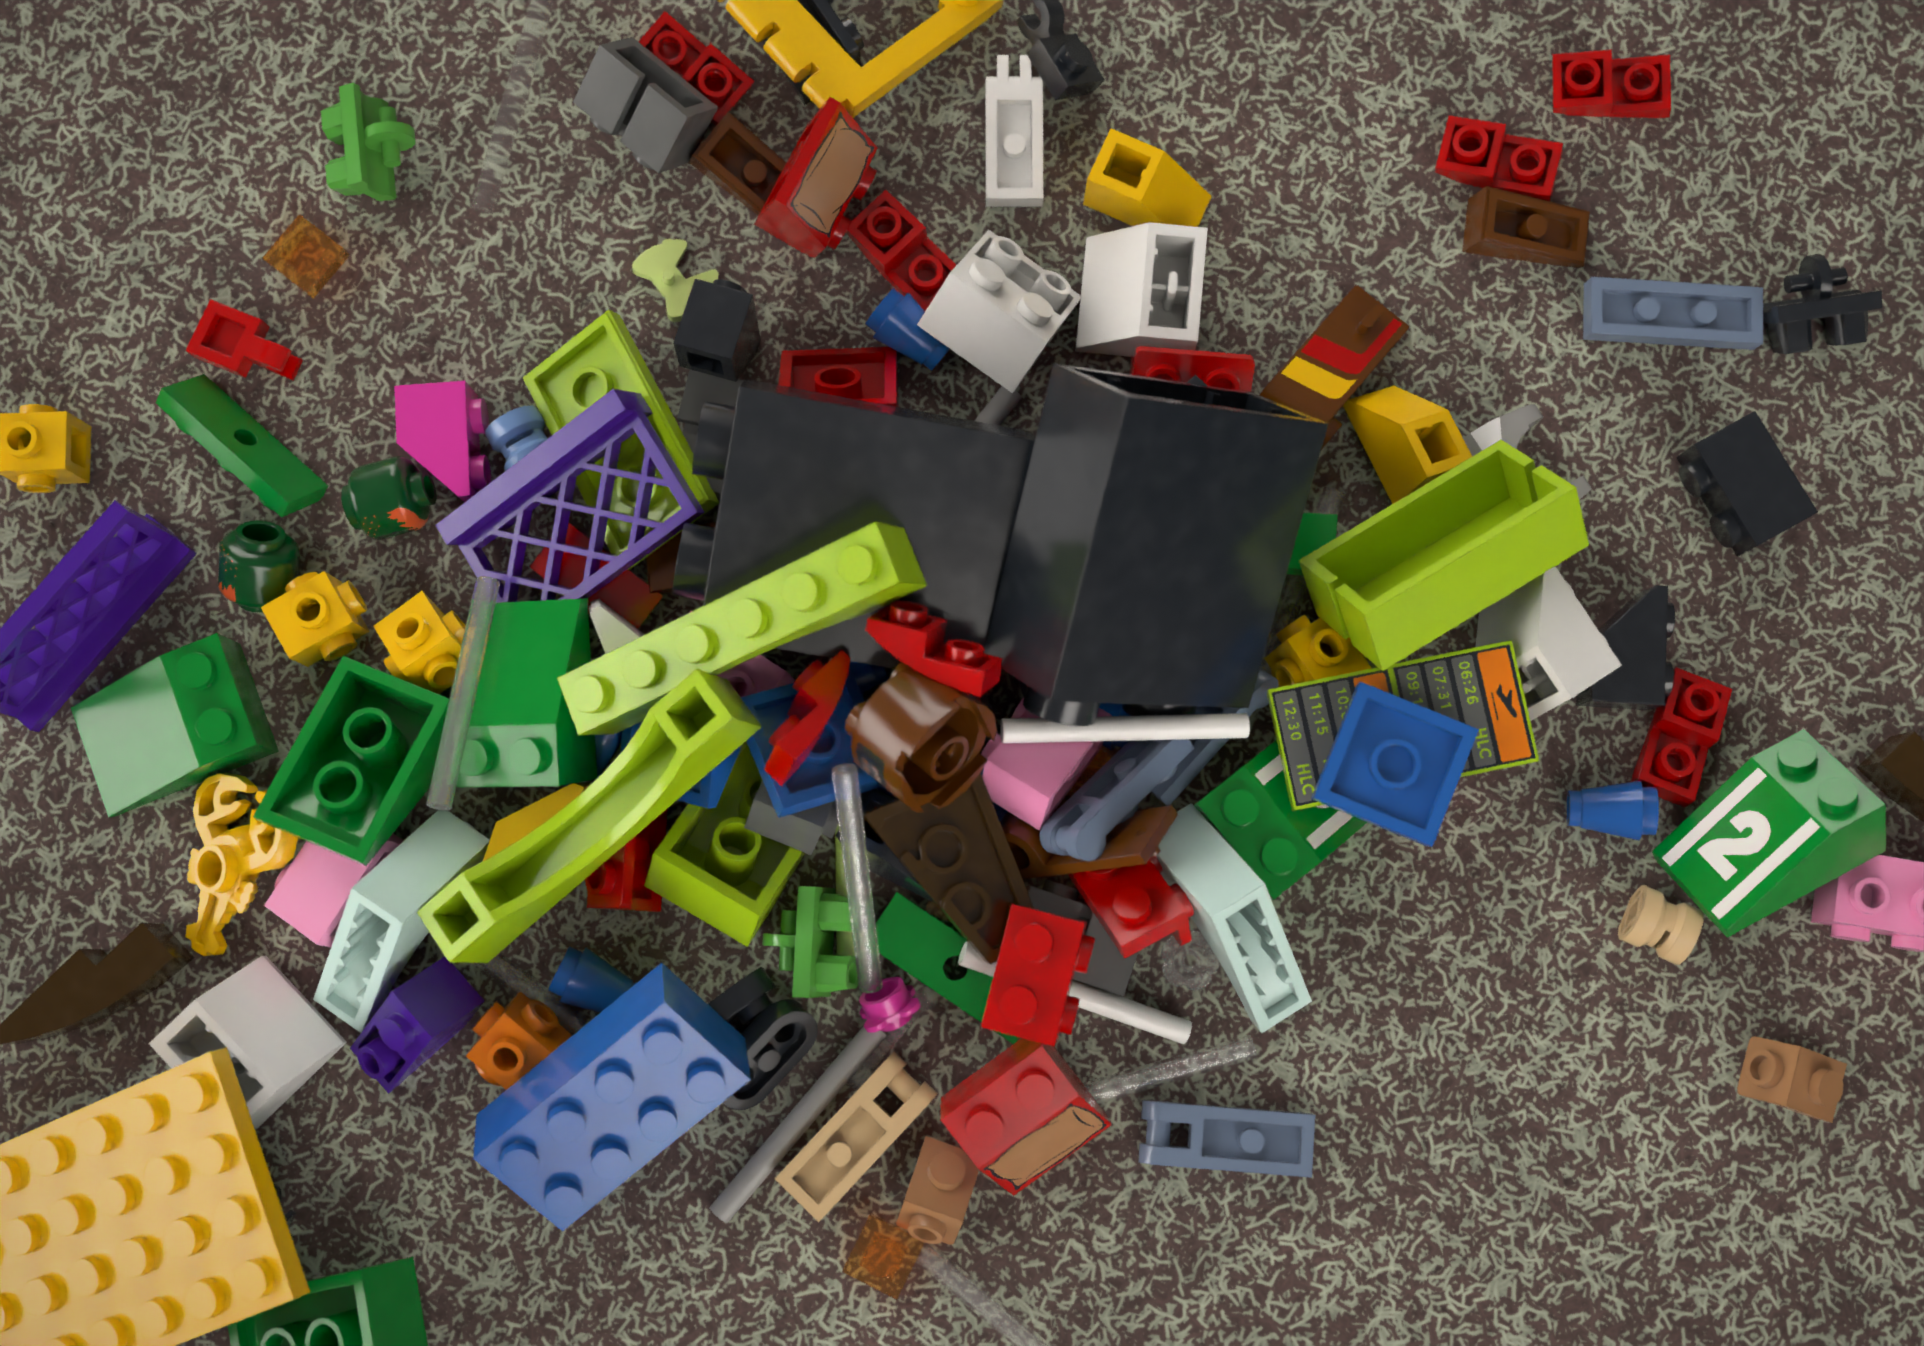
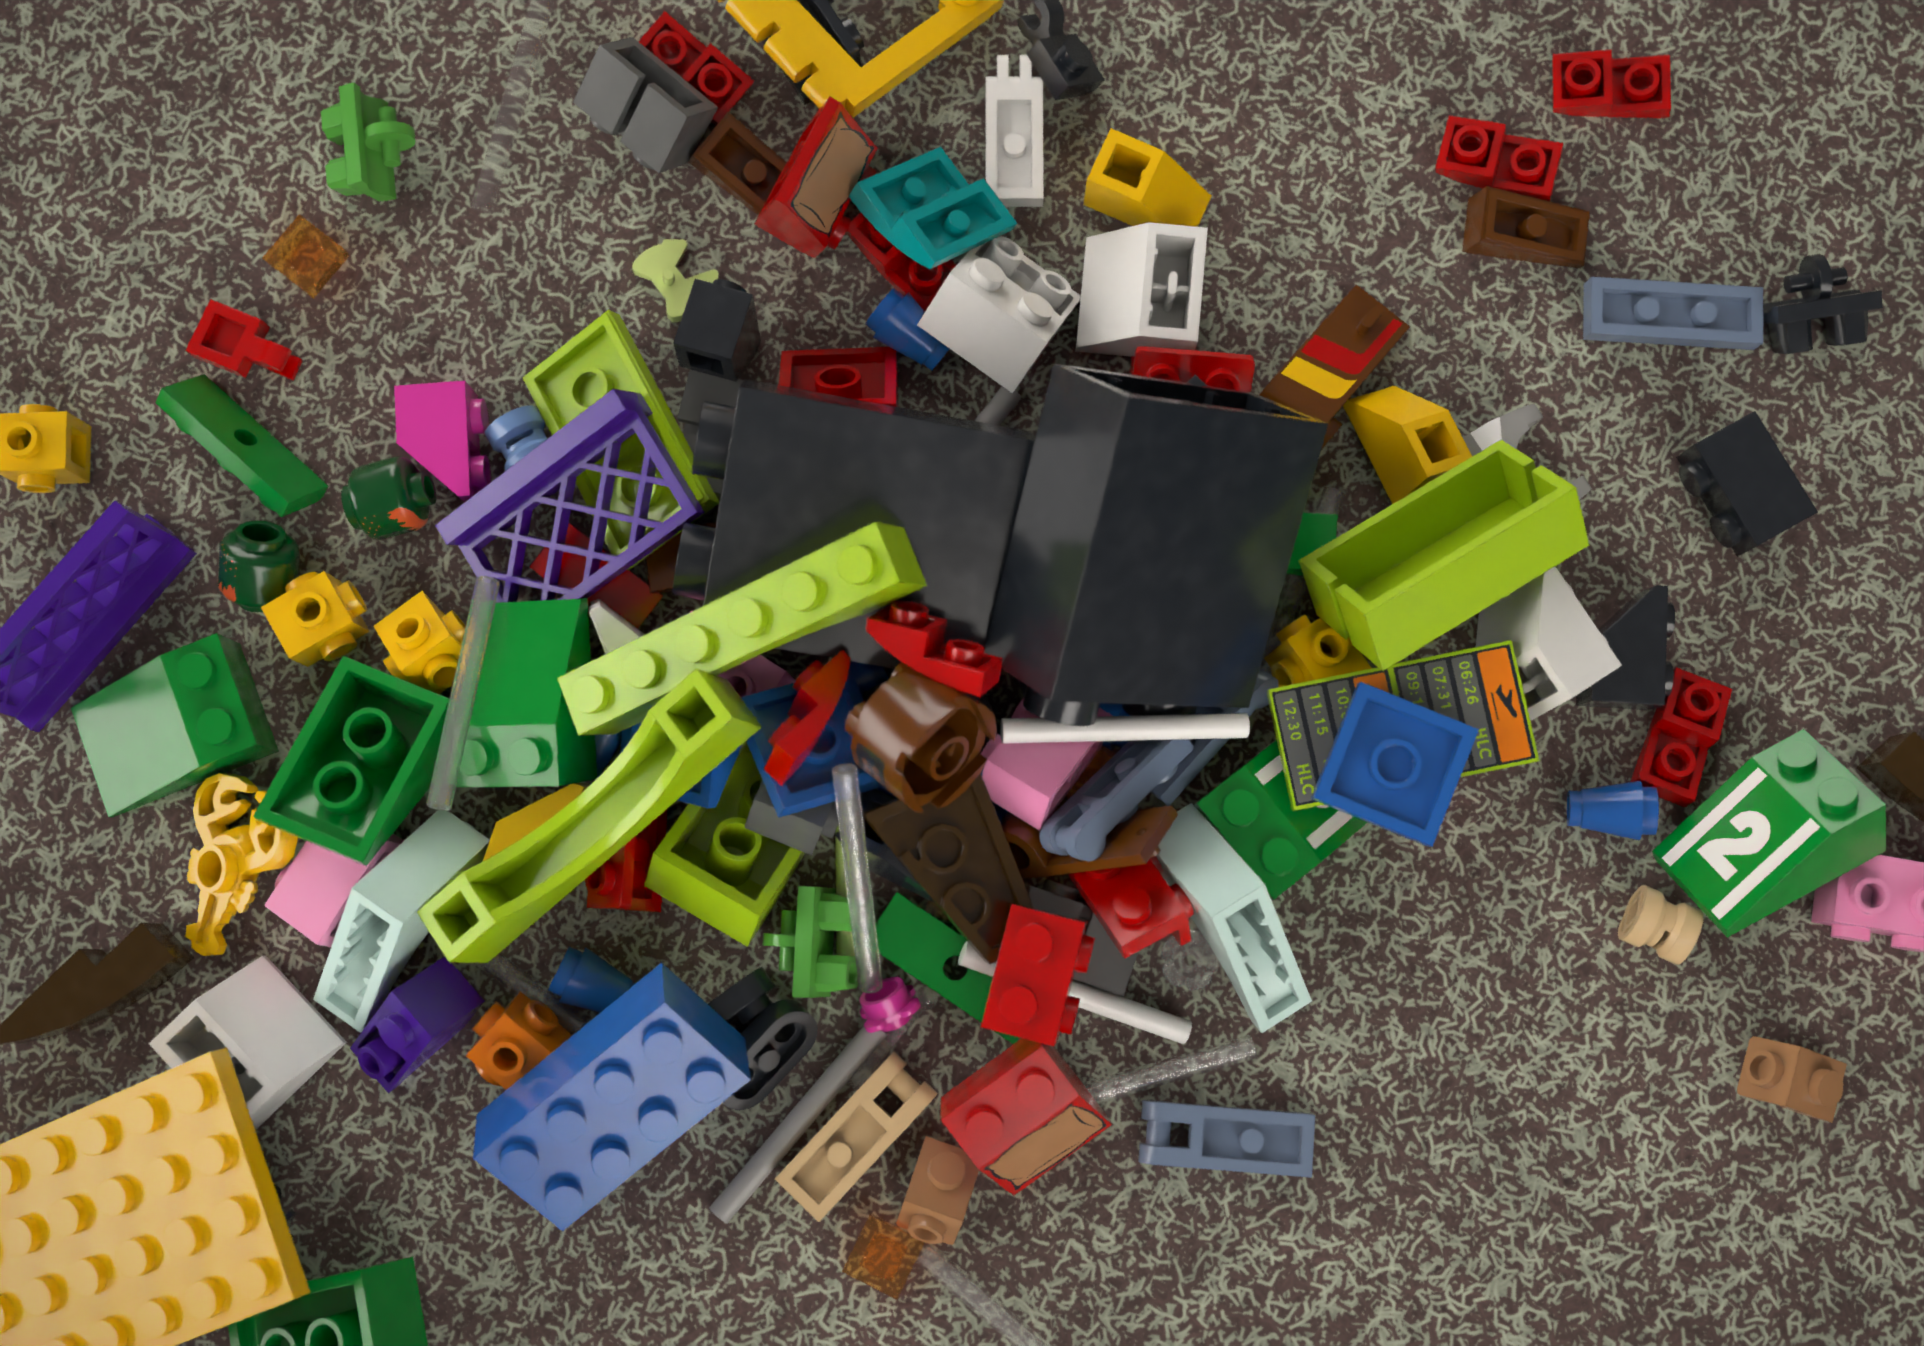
none -> teal slope [848,146,1018,269]

